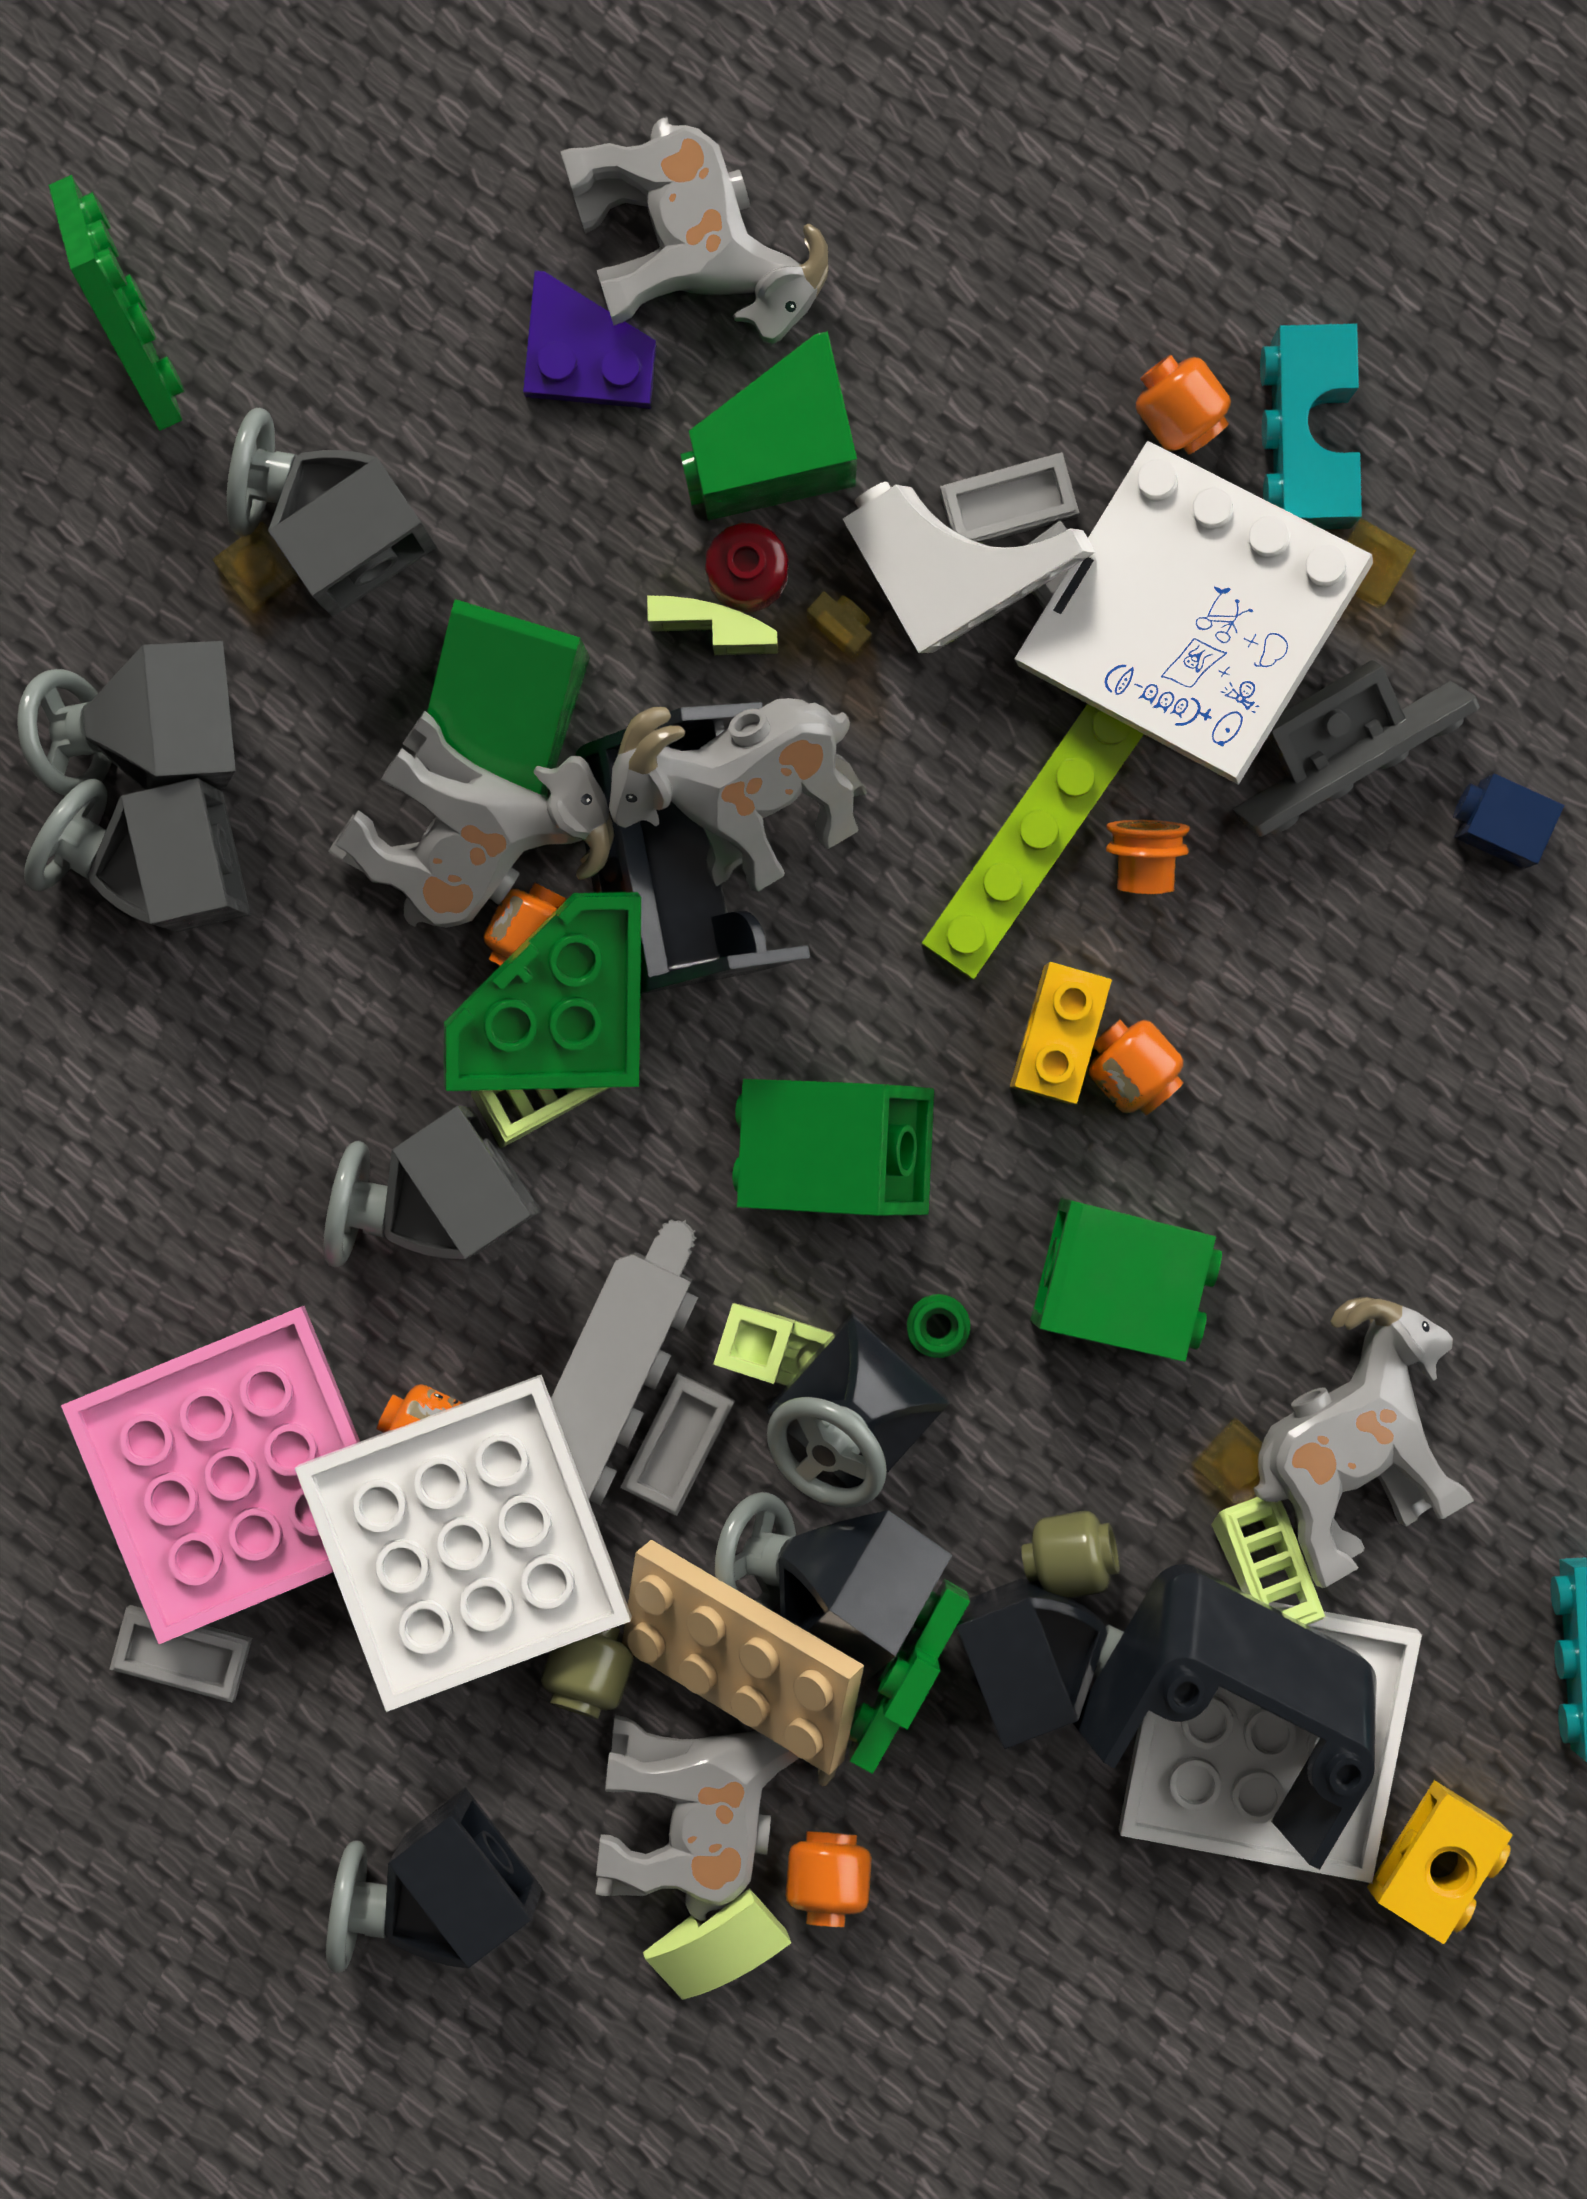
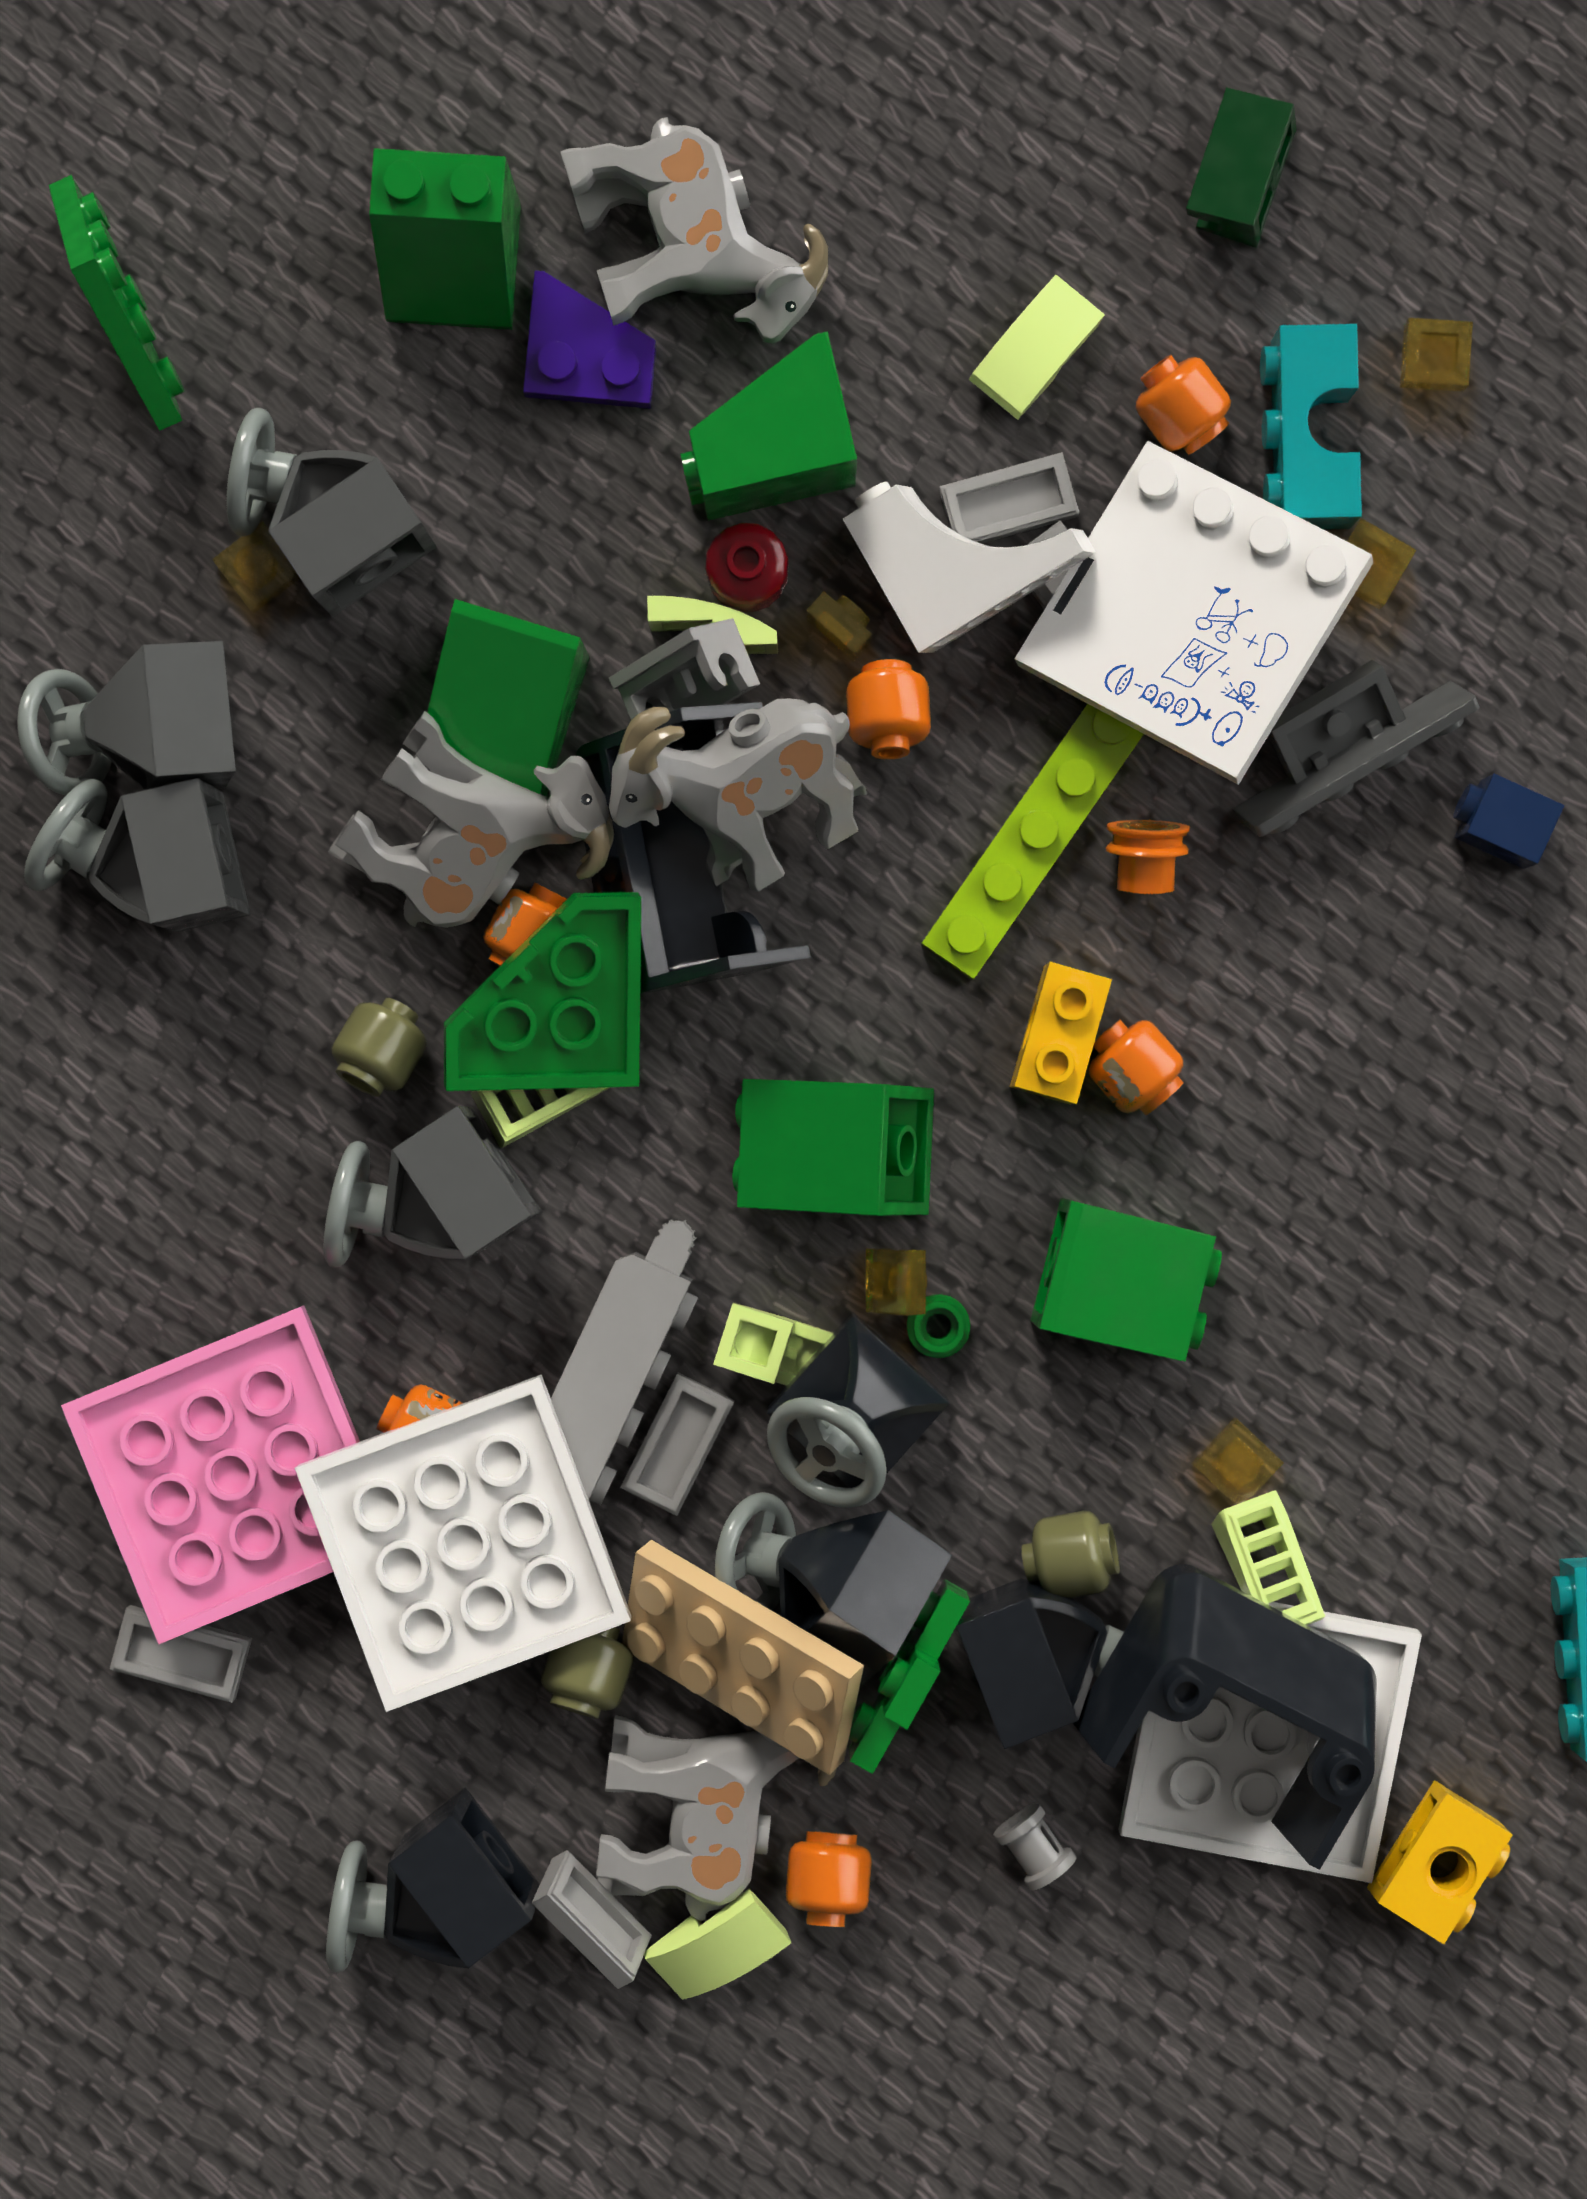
light grey animal [1253,1297,1474,1588] -> none
none -> olive head [331,998,427,1097]
none -> green slope [369,148,521,330]
none -> light grey tile [532,1850,652,1989]
none -> light grey hinge [609,618,760,719]
none -> orange head [846,659,931,759]
none -> clear yellow plate [866,1248,927,1315]
none -> yellowish green slope [969,275,1105,420]
none -> light grey bush [993,1803,1077,1890]
none -> dark green hinge [1186,87,1297,248]
none -> clear yellow plate [1400,318,1473,392]

